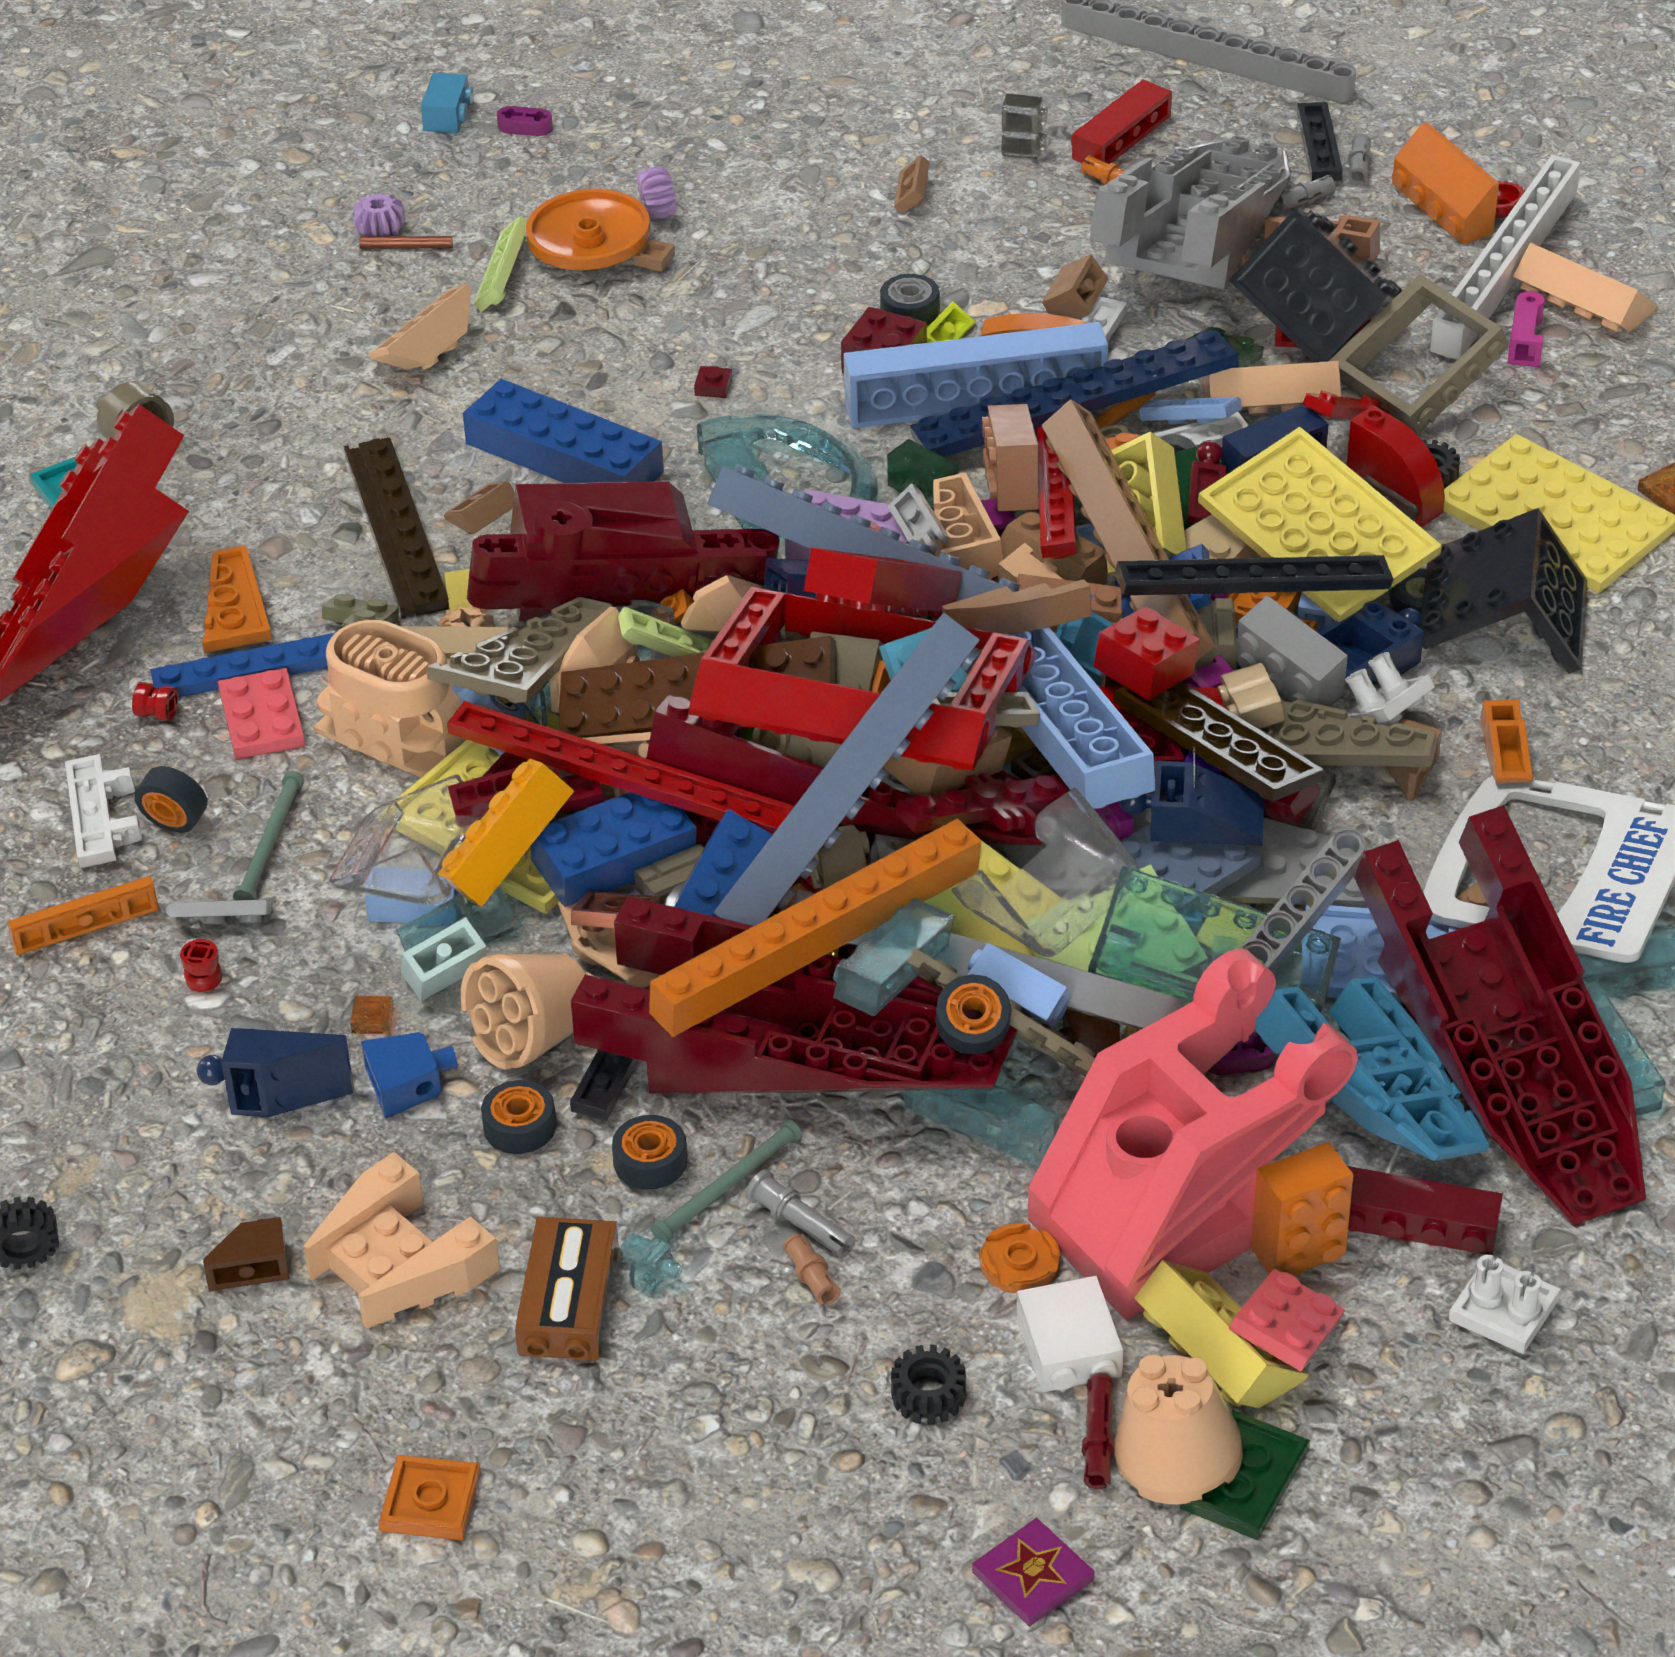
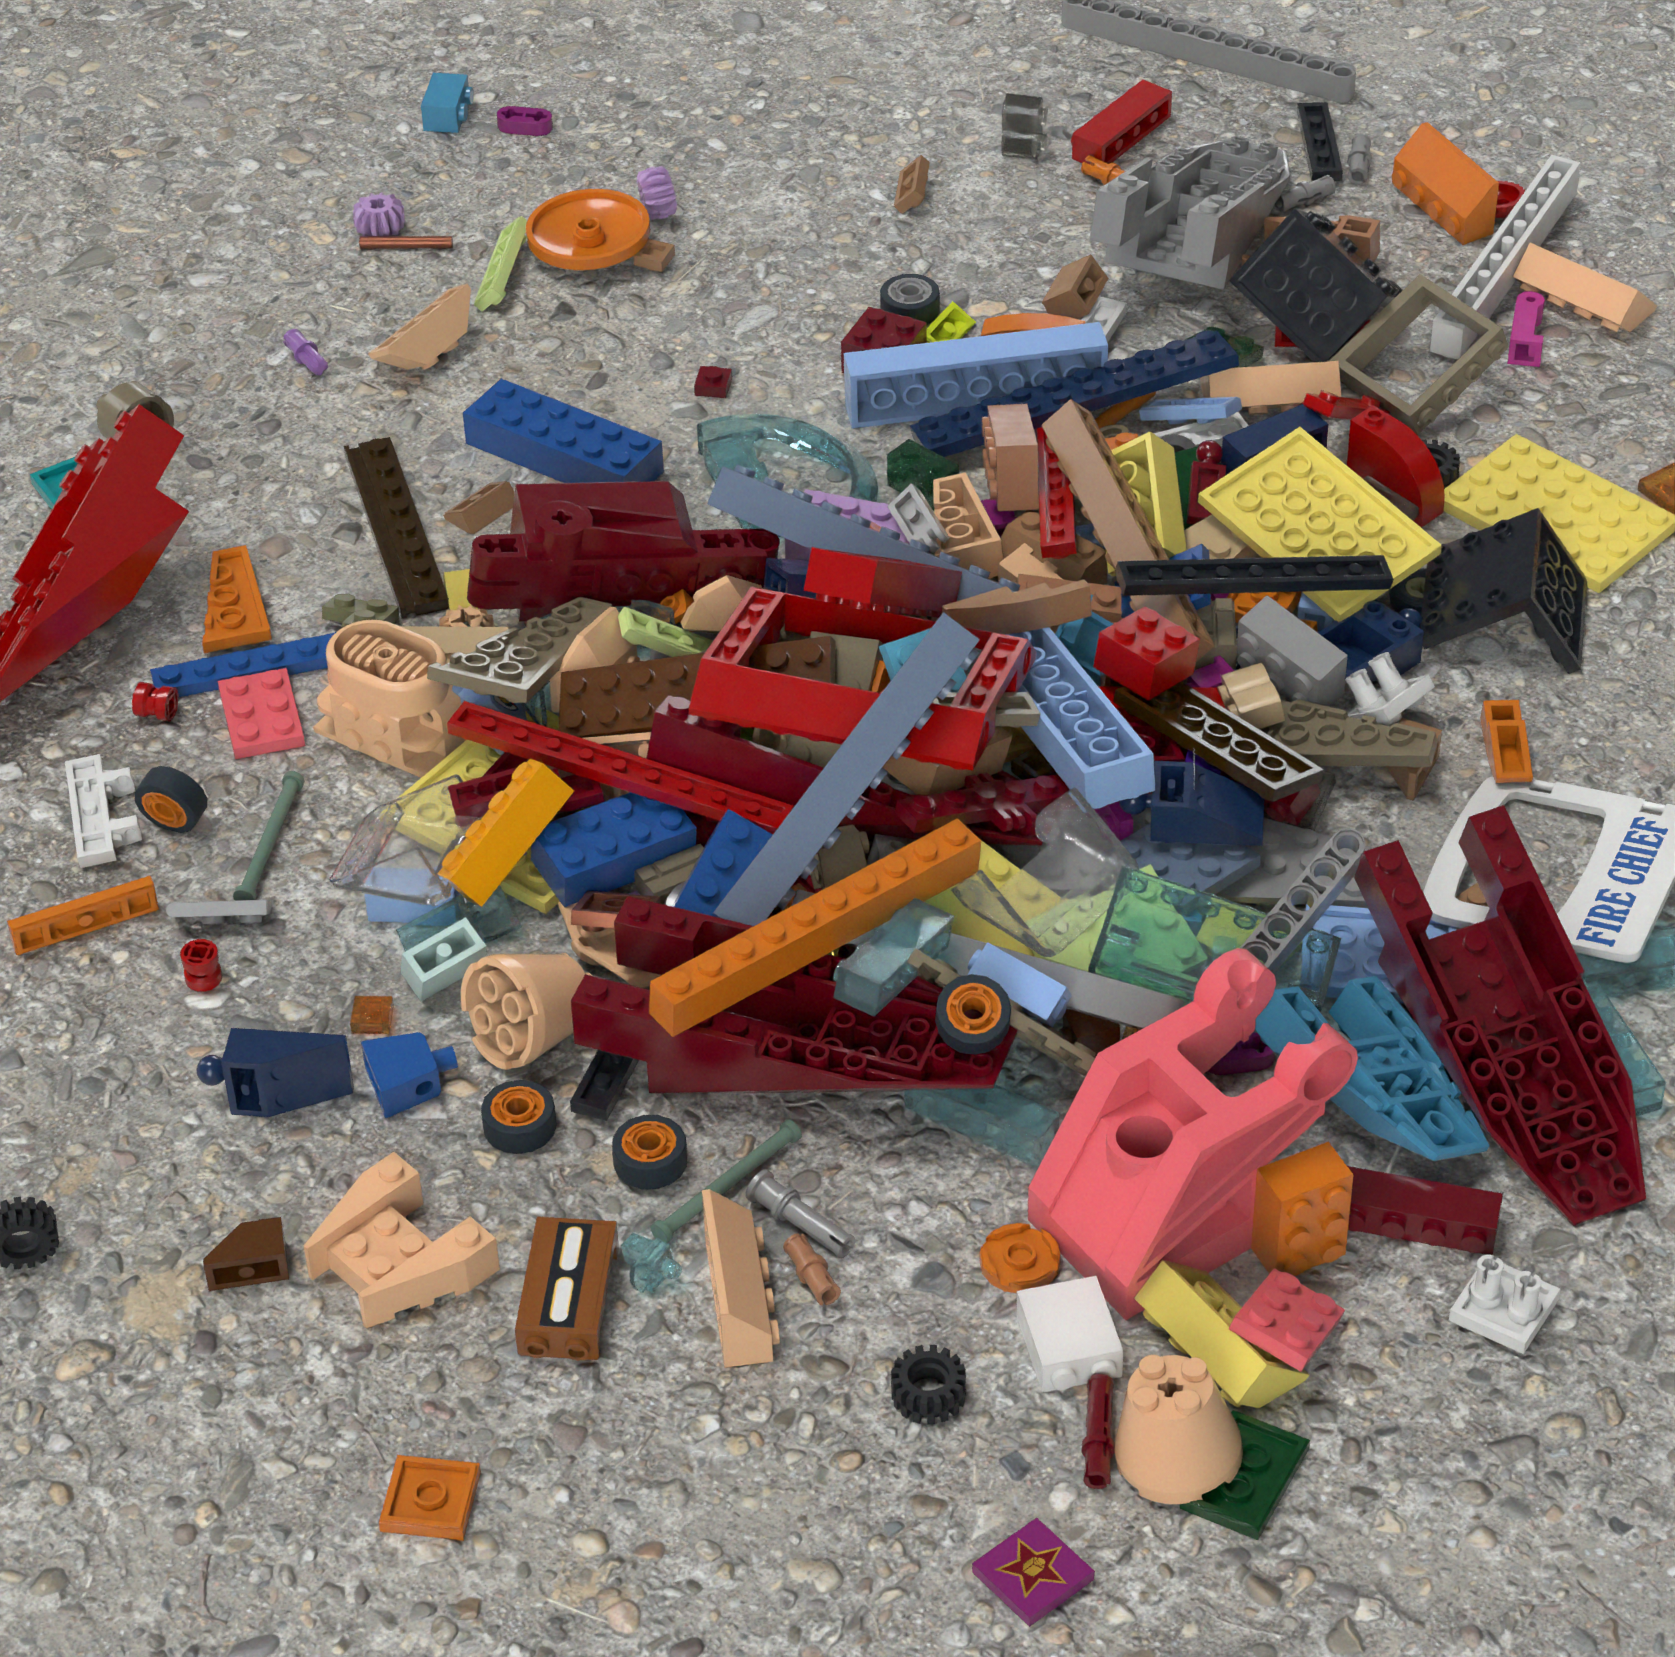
none -> medium lavender axle [283,329,328,375]
none -> light nougat slope [702,1189,780,1368]

